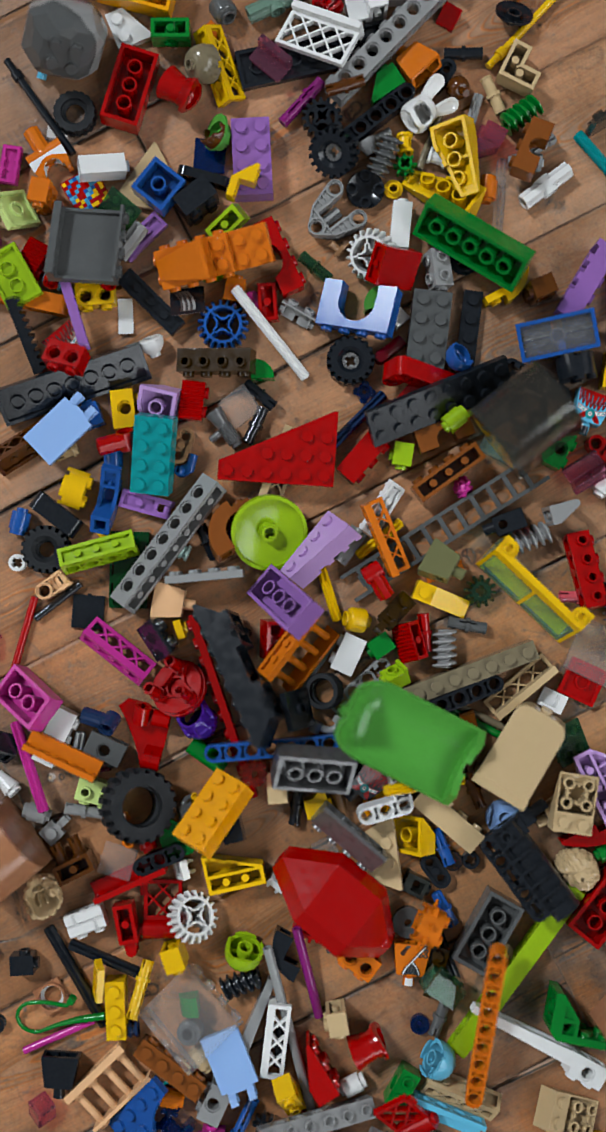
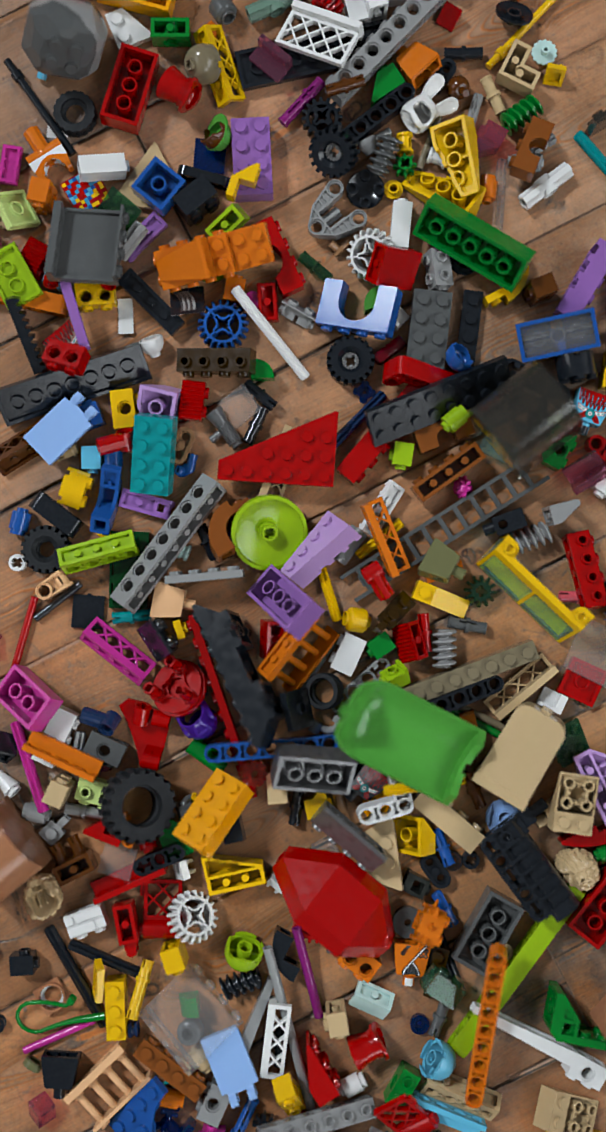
none -> olive tile [23,1055,42,1073]
none -> tan brick [41,773,76,809]
none -> medium azure brick [81,446,104,474]
none -> red slope [83,820,122,847]
none -> teal pin [112,609,152,624]
none -> light aqua panel [348,980,395,1020]
none -> light aqua piece [531,39,557,66]
none -> yellow tile [543,63,567,87]

